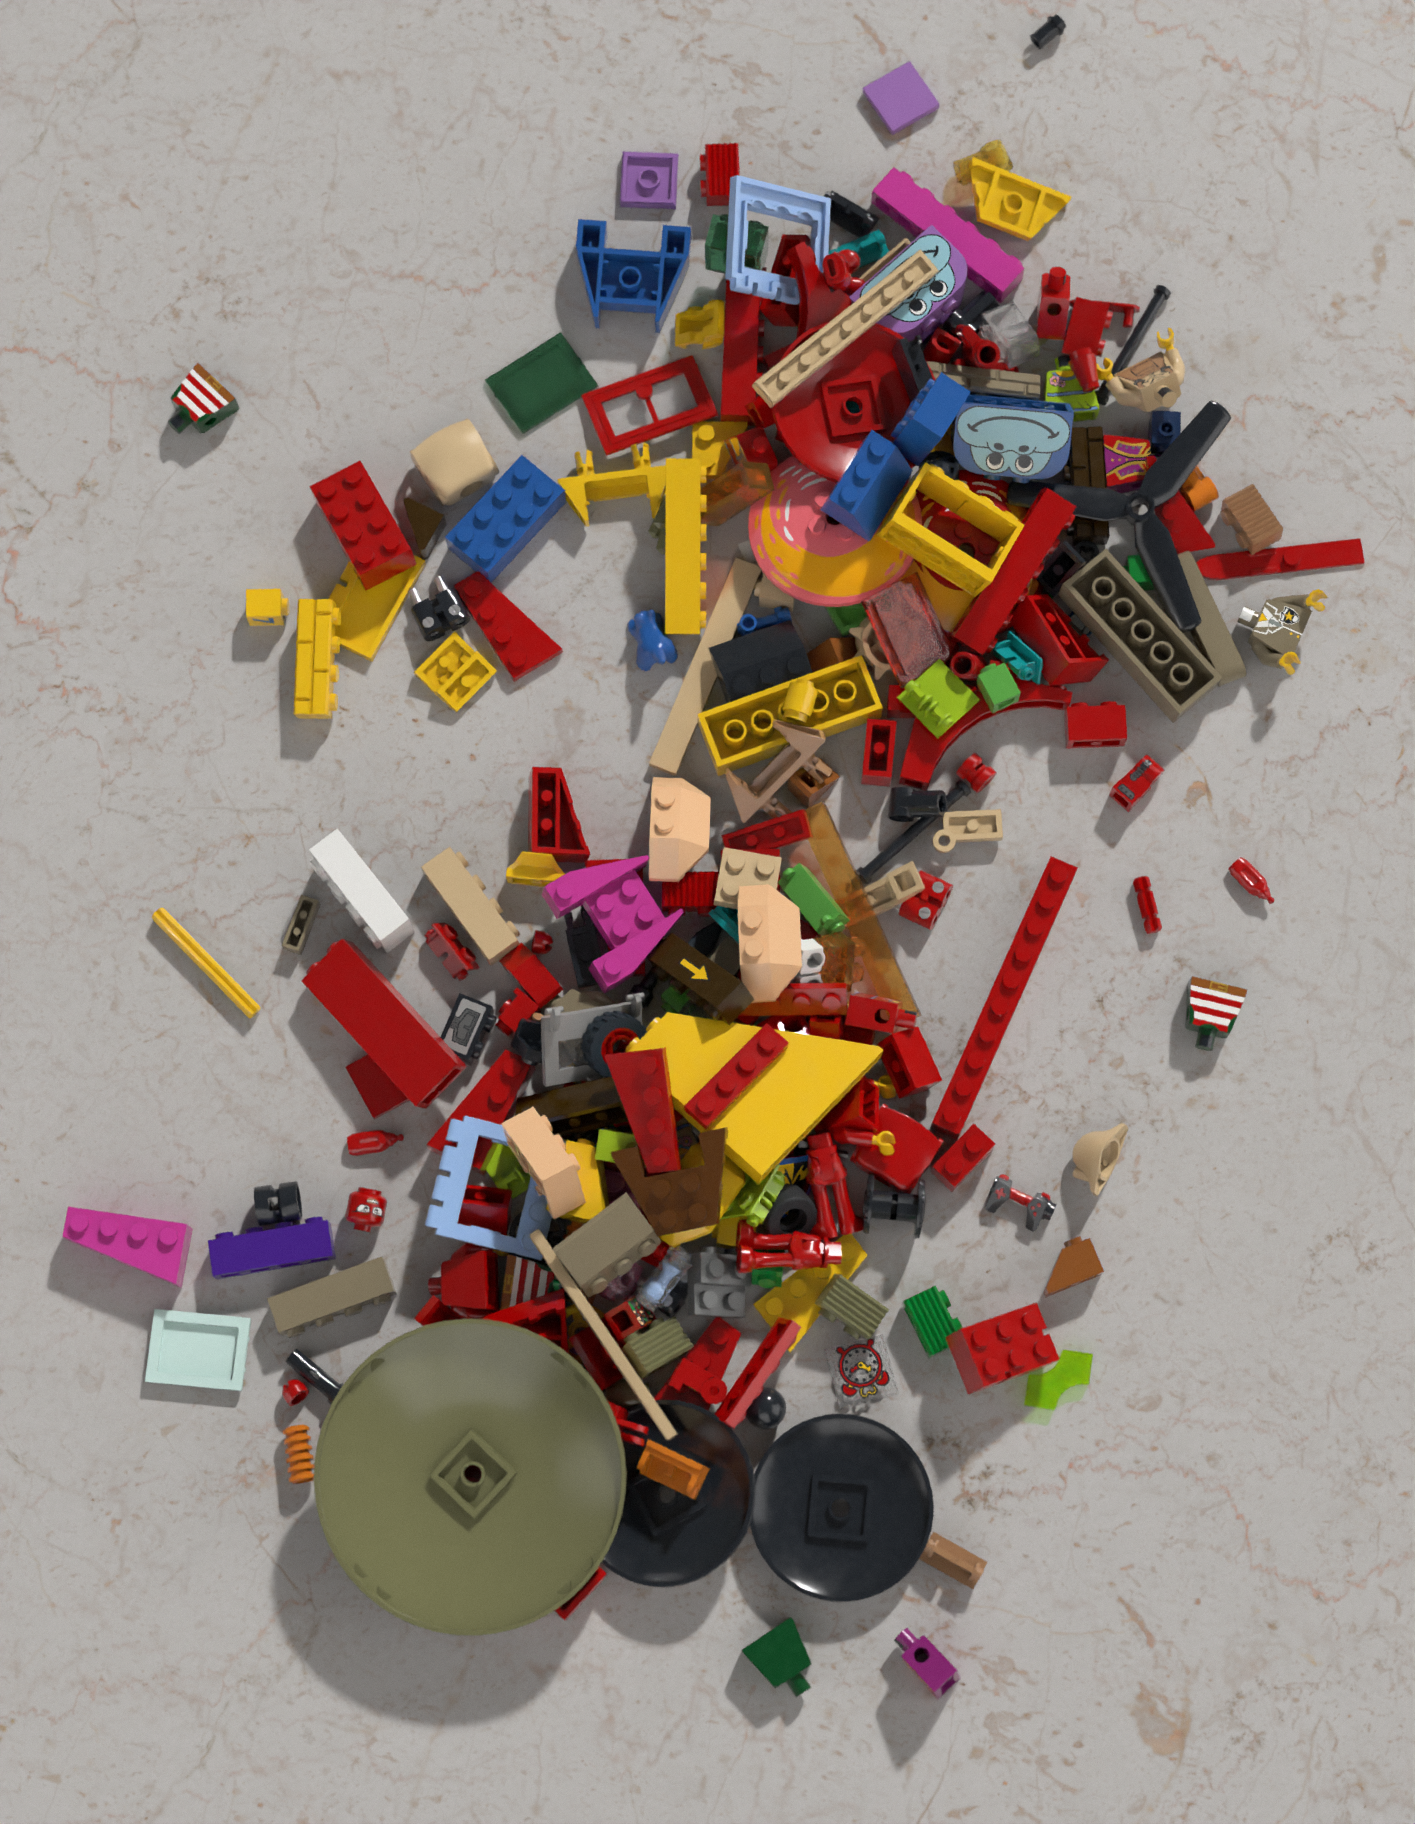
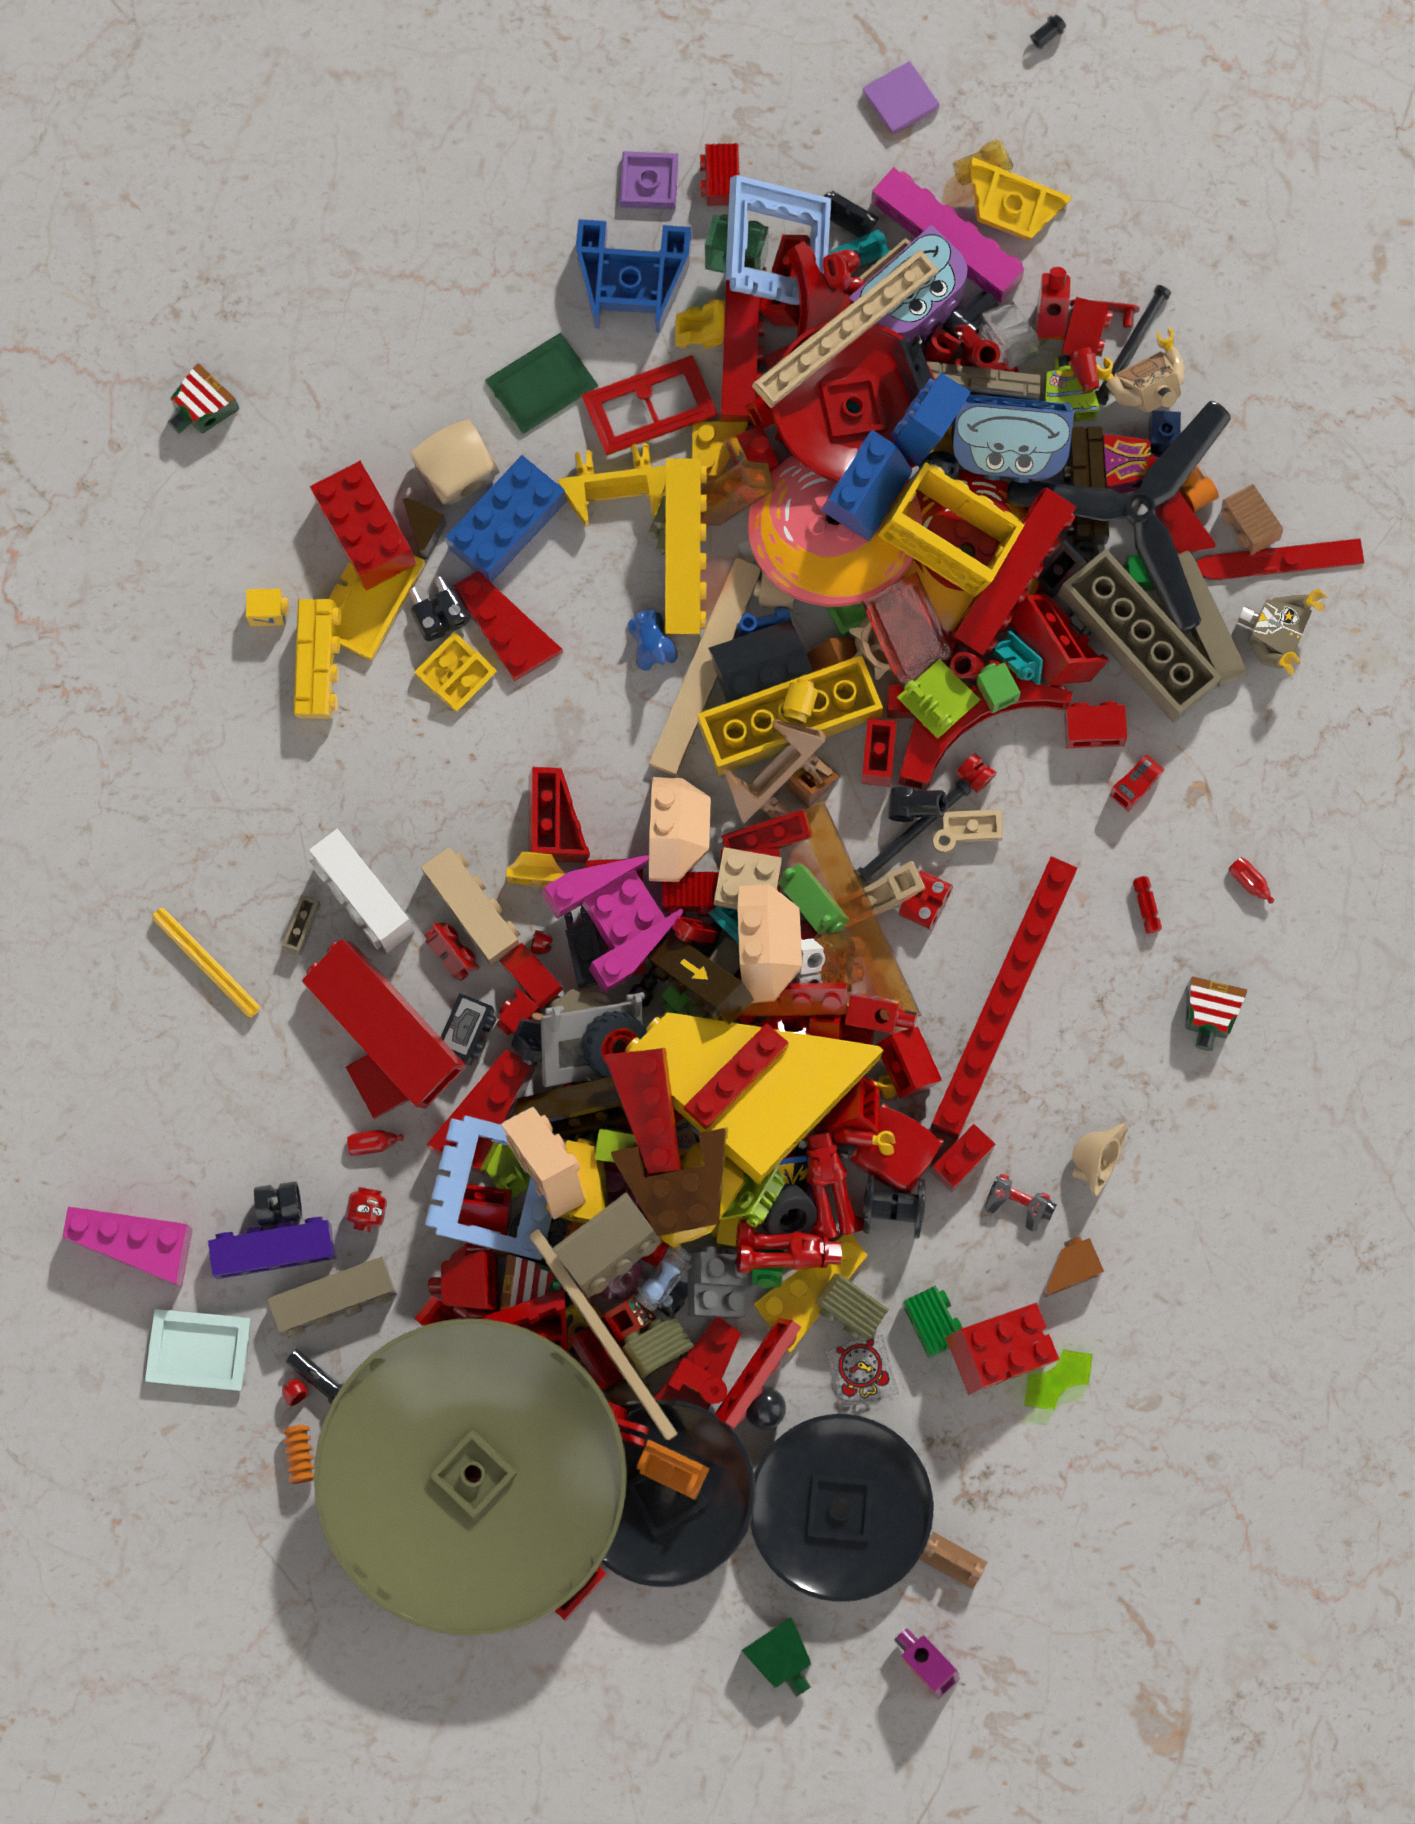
none -> red plate [672,916,719,946]

